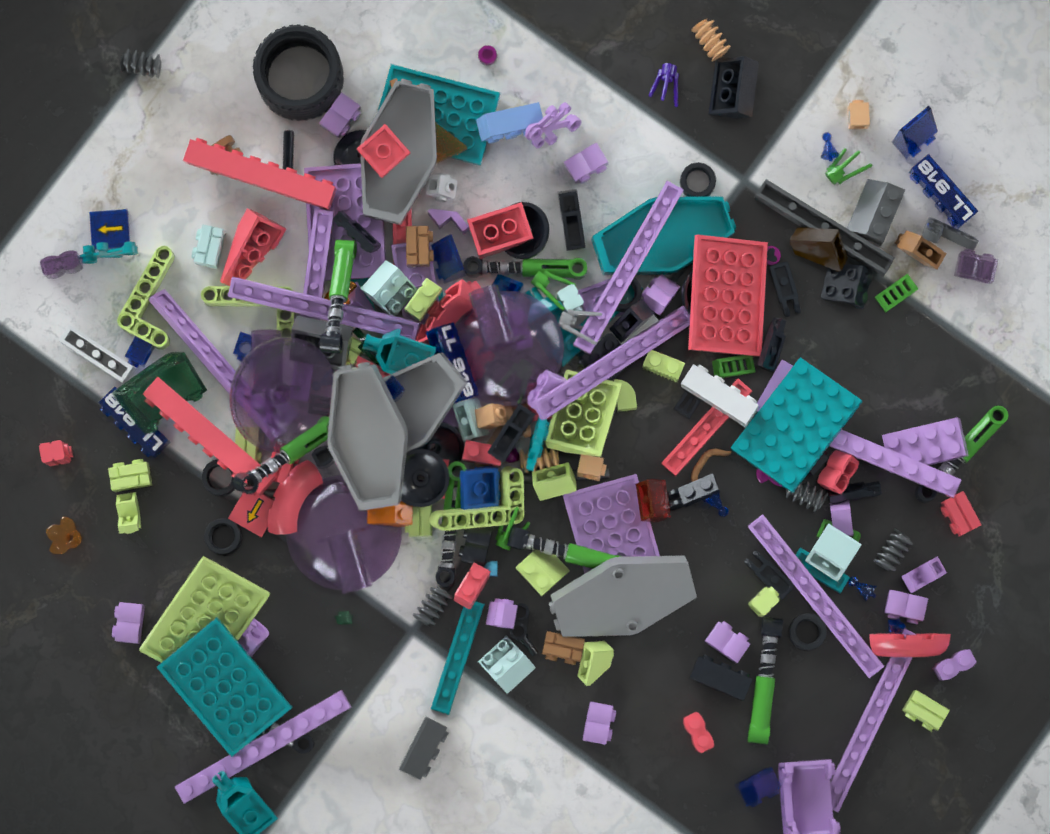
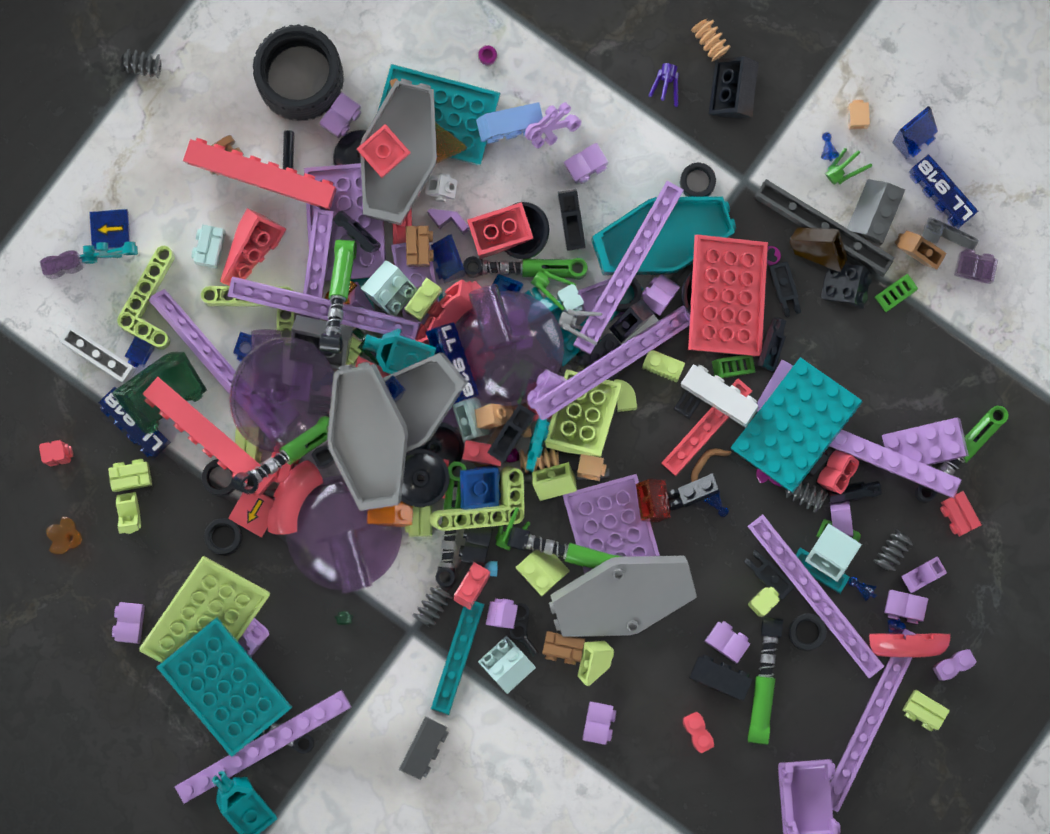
clear blue slope [735,767,782,808] -> none

